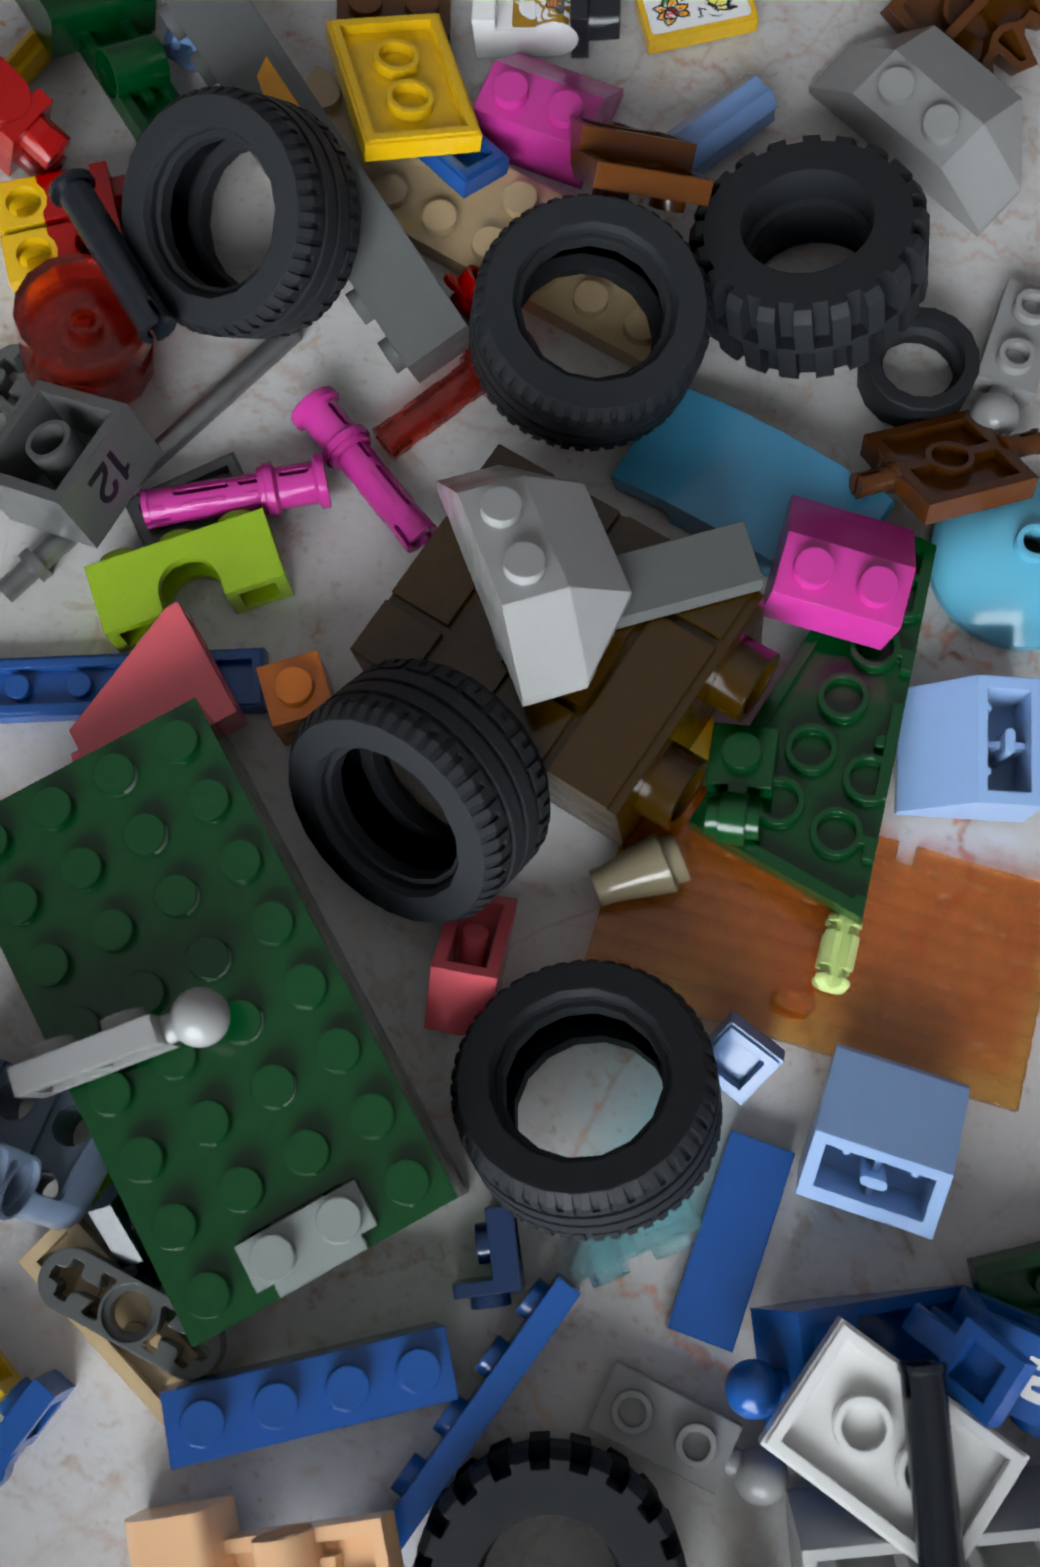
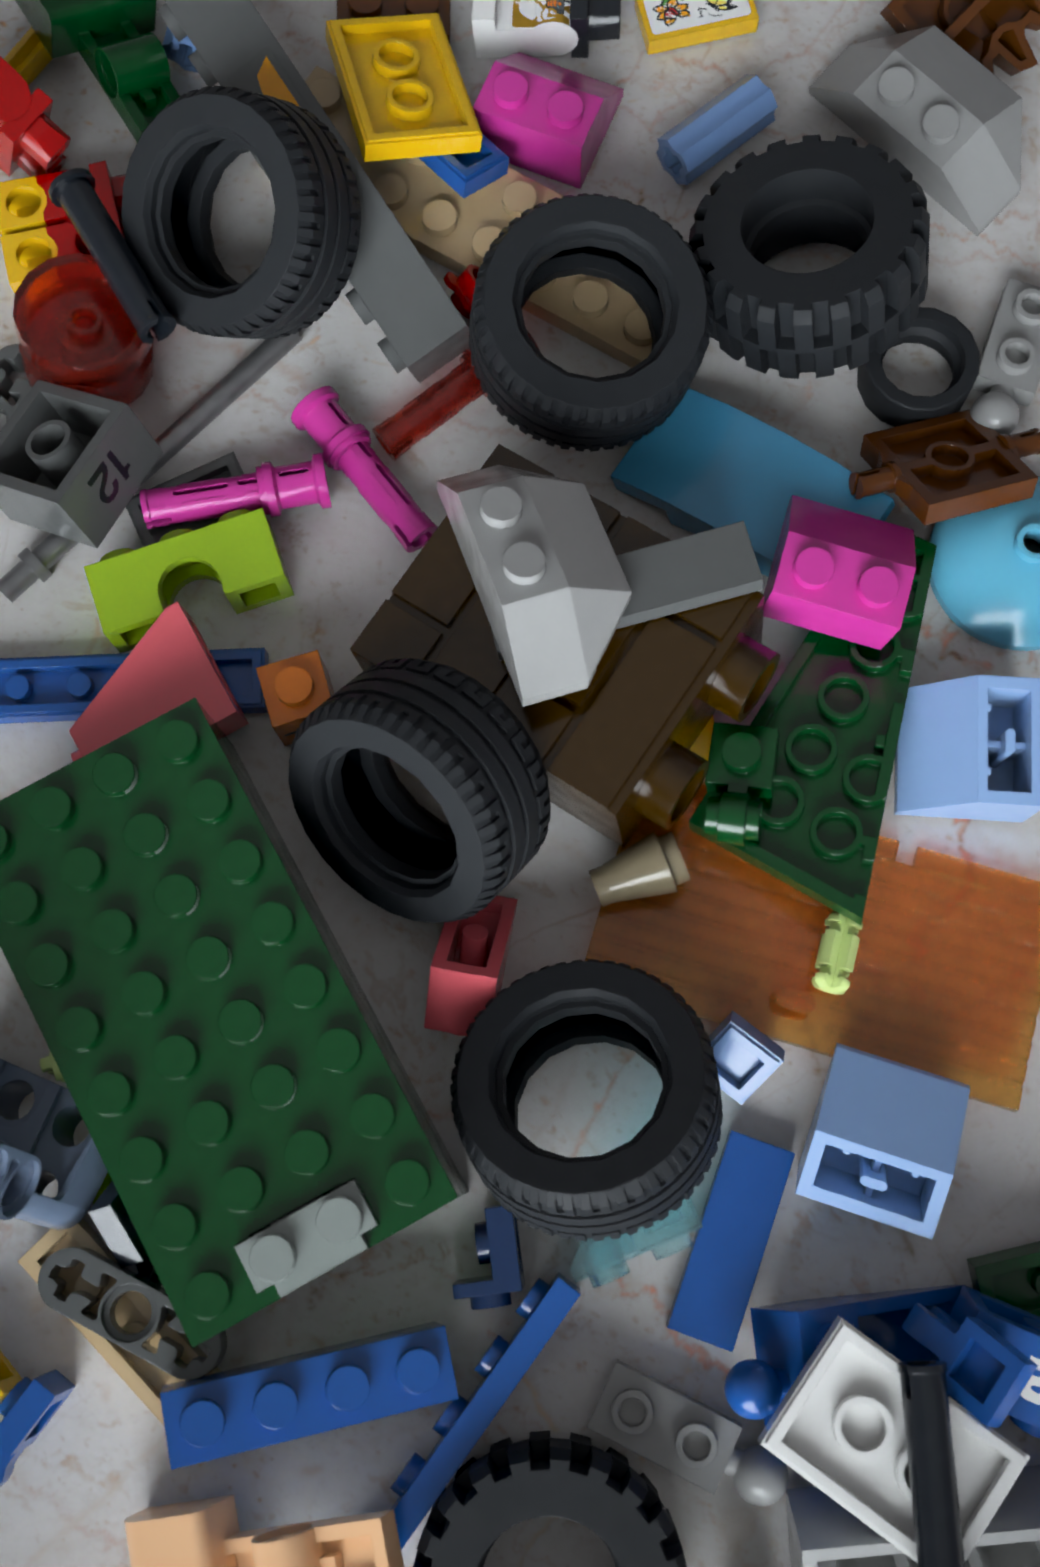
light grey plate [6,987,231,1098] -> none
reddish brown plate [569,115,714,213] -> none

